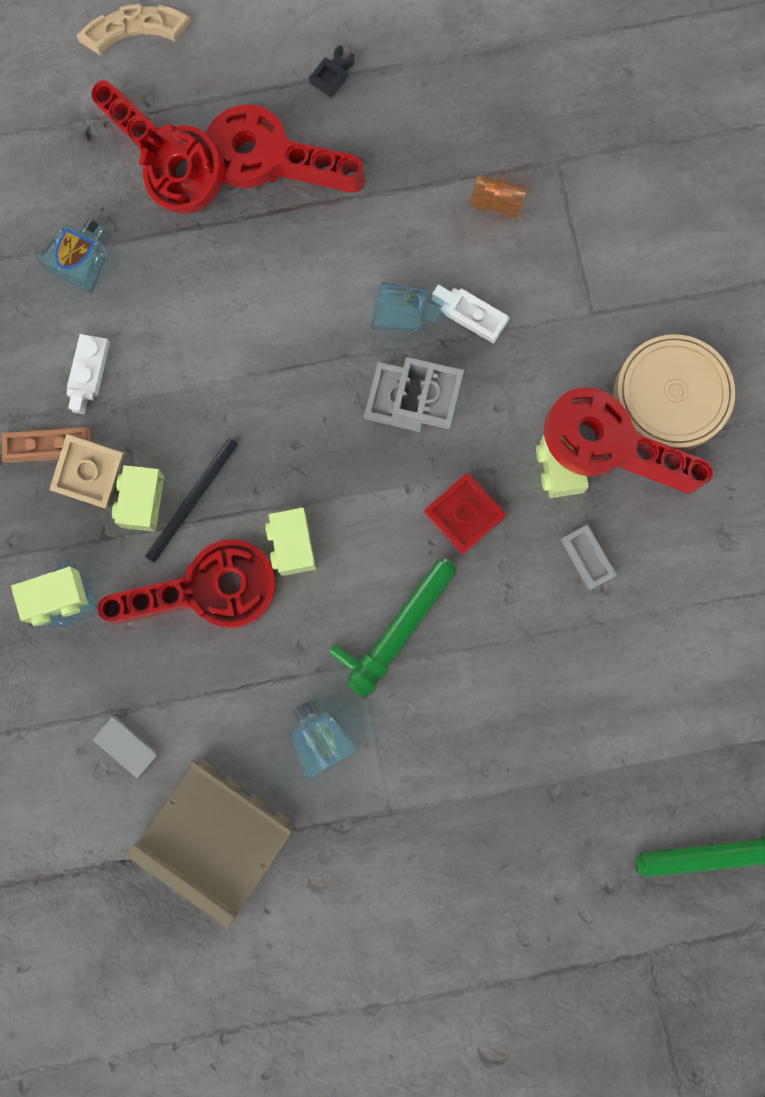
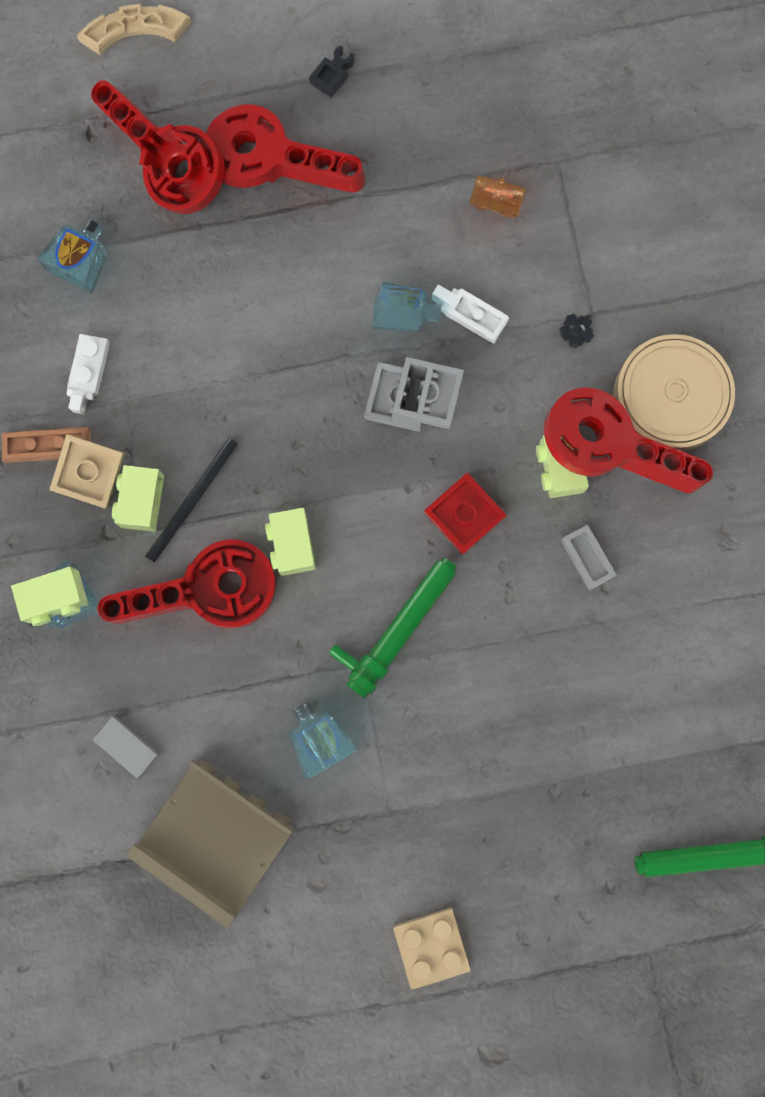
none -> tan plate [393,907,471,990]
none -> black plant [559,313,594,348]

